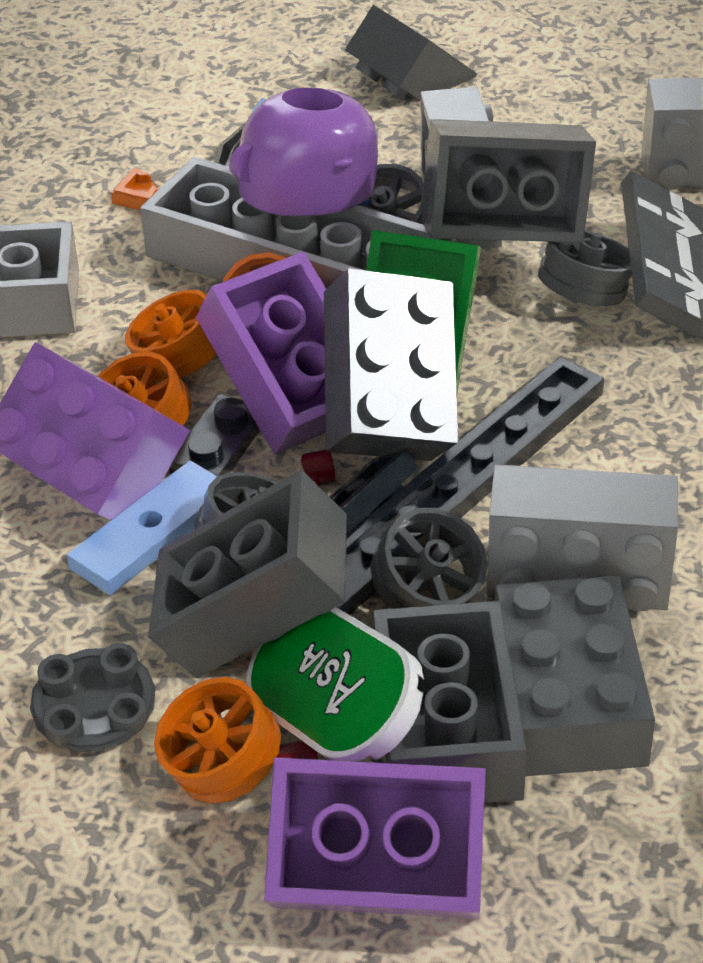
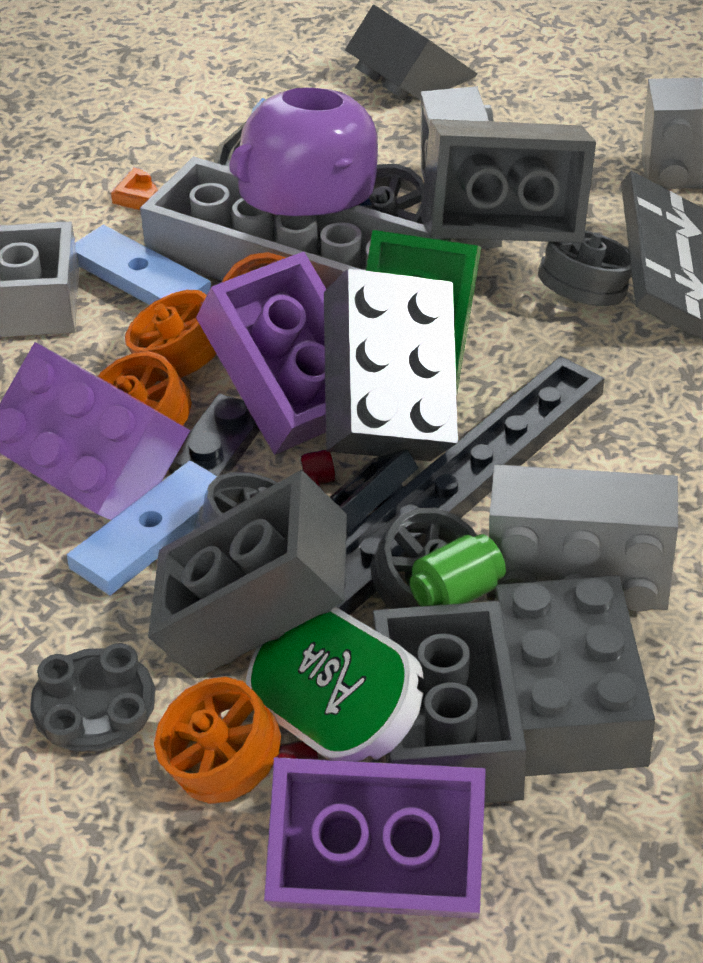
none -> light blue tile [75,224,211,305]
none -> bright green brick [410,534,506,607]

